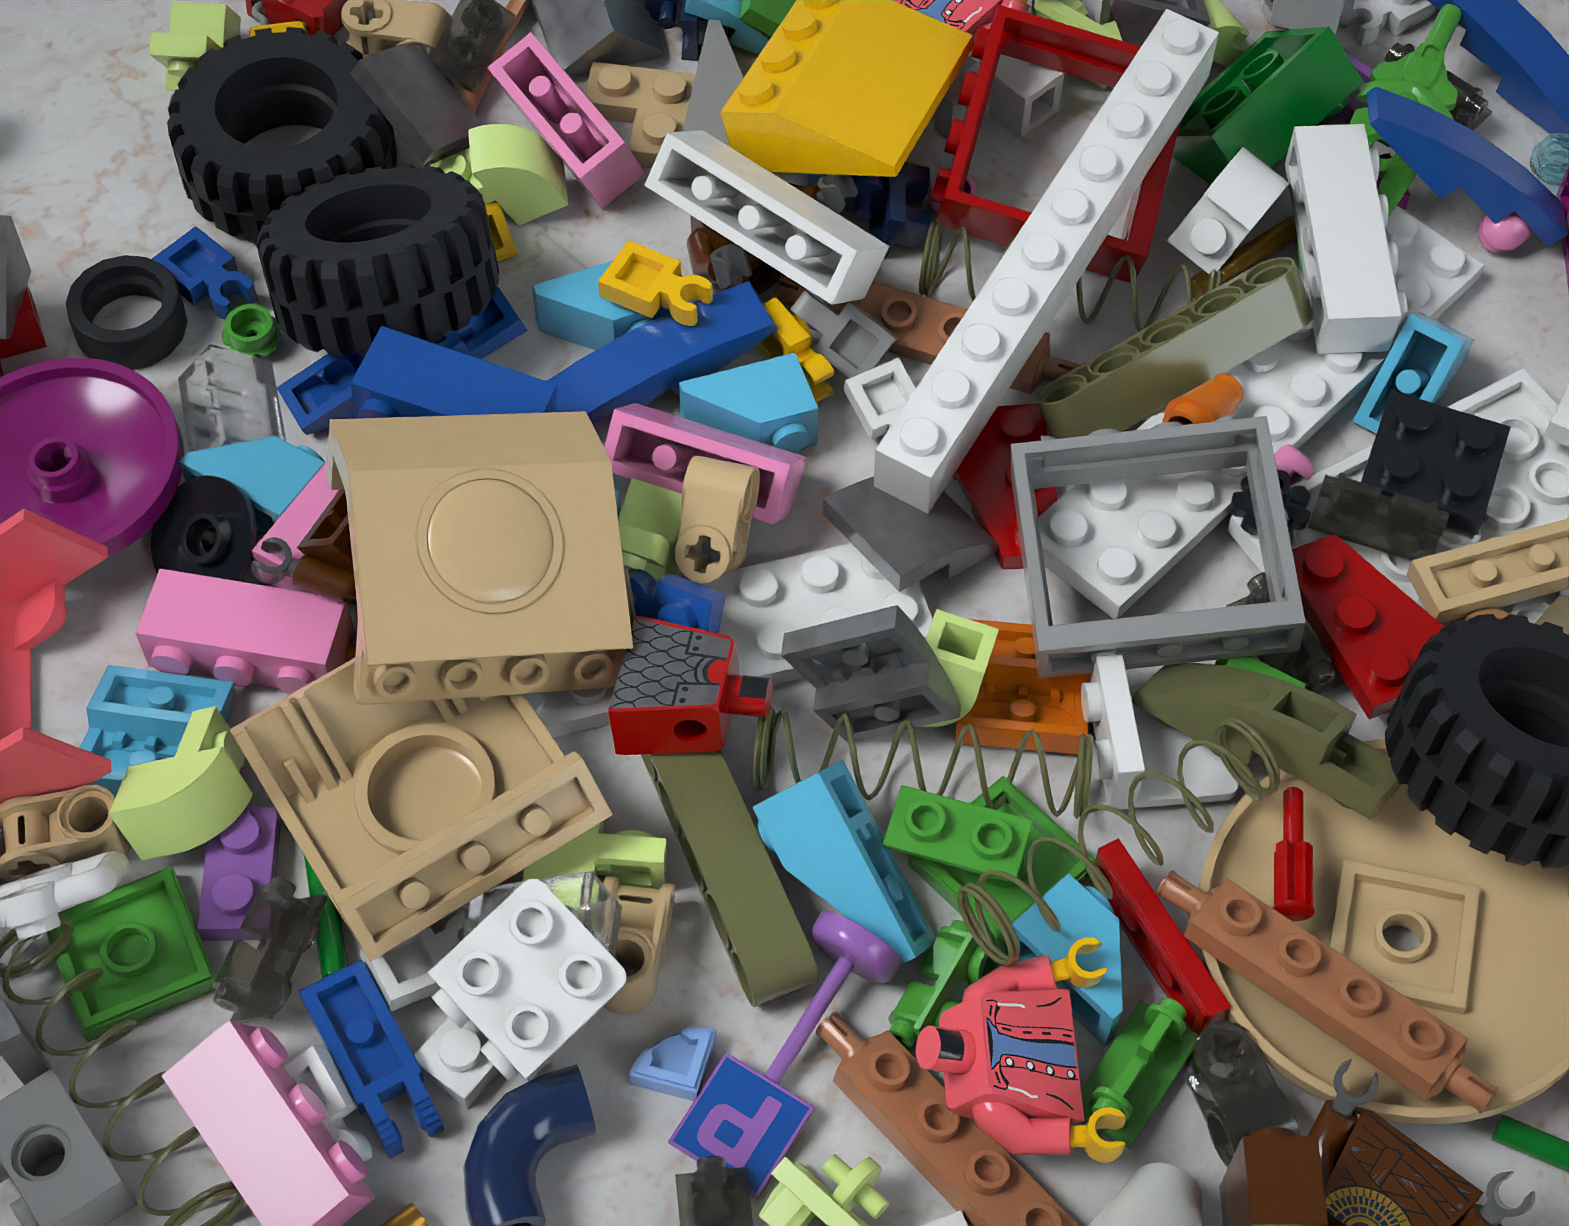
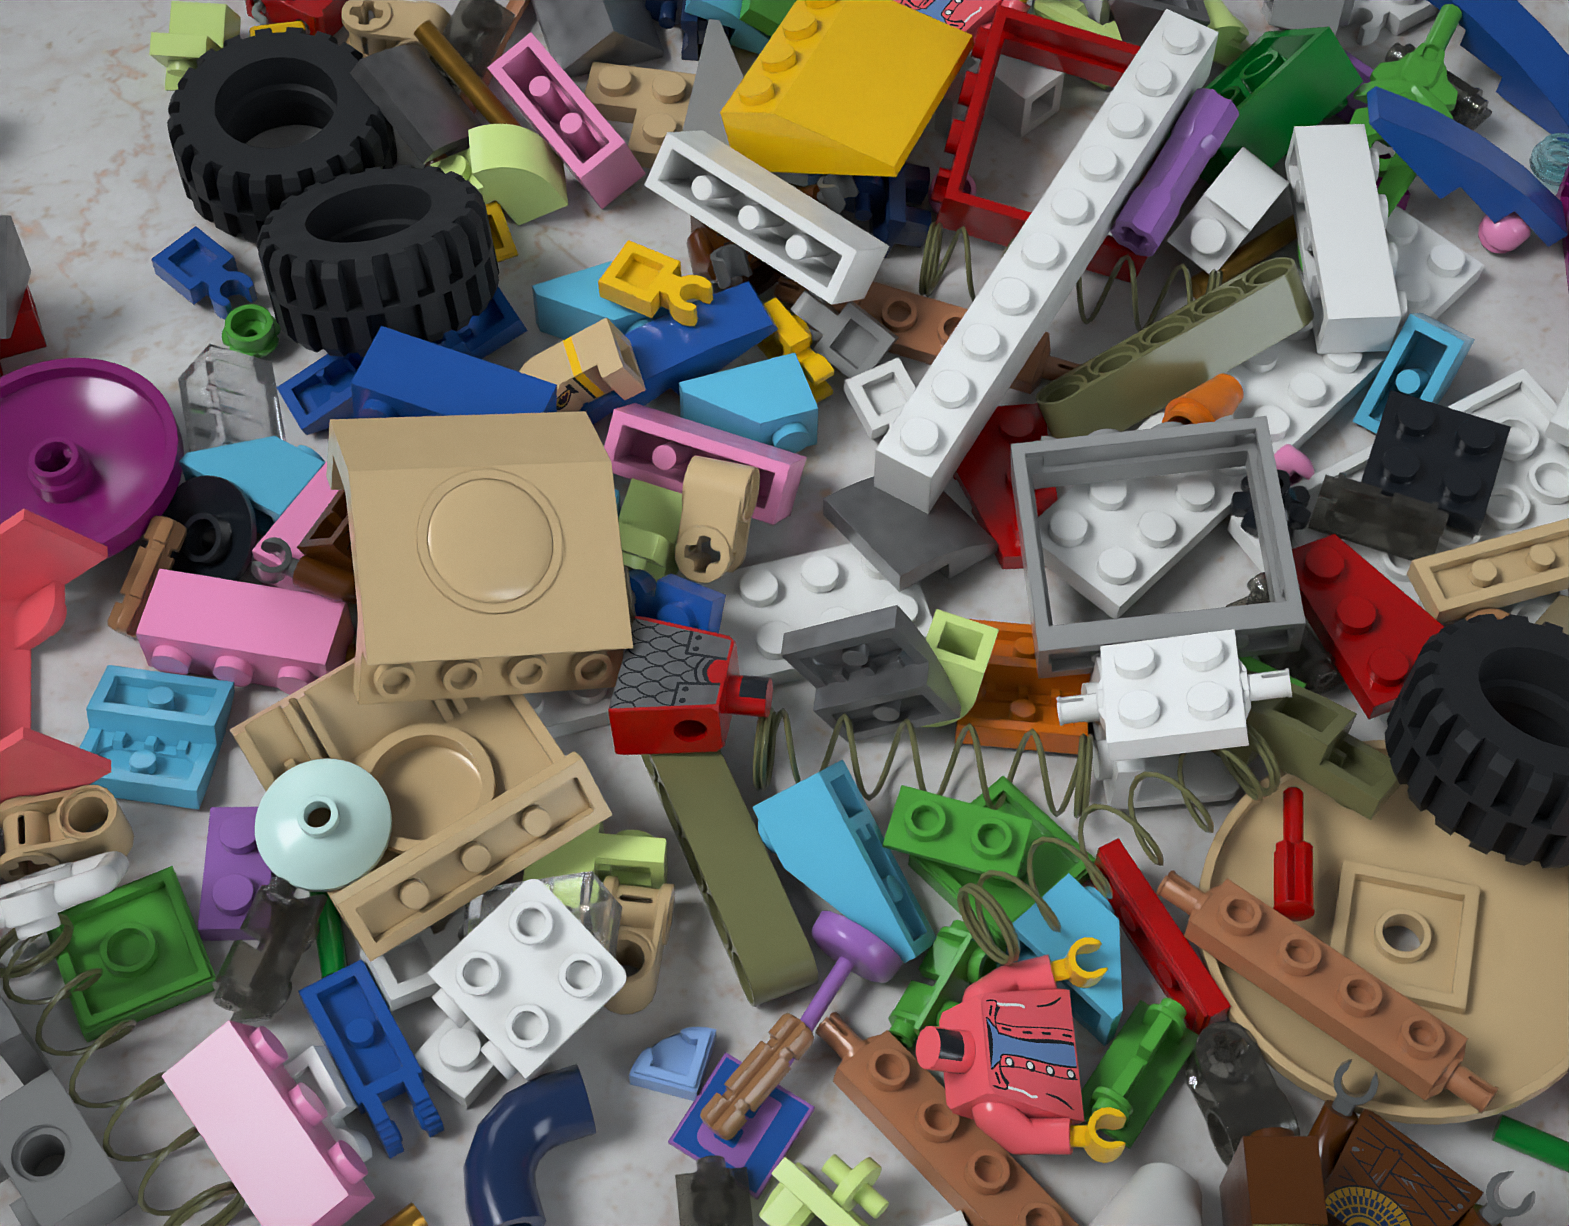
black tyre [66,255,188,370] -> none
yellowish green brick [109,706,253,860] -> none
none -> medium nougat axle [107,516,187,638]
none -> light aqua dish [255,759,392,892]
none -> pearl gold bar [413,20,522,127]
none -> tan leg [519,317,646,412]
none -> medium nougat axle [700,1013,814,1141]
none -> white plate [1056,629,1292,762]
none -> medium lavender axle [1110,88,1239,256]

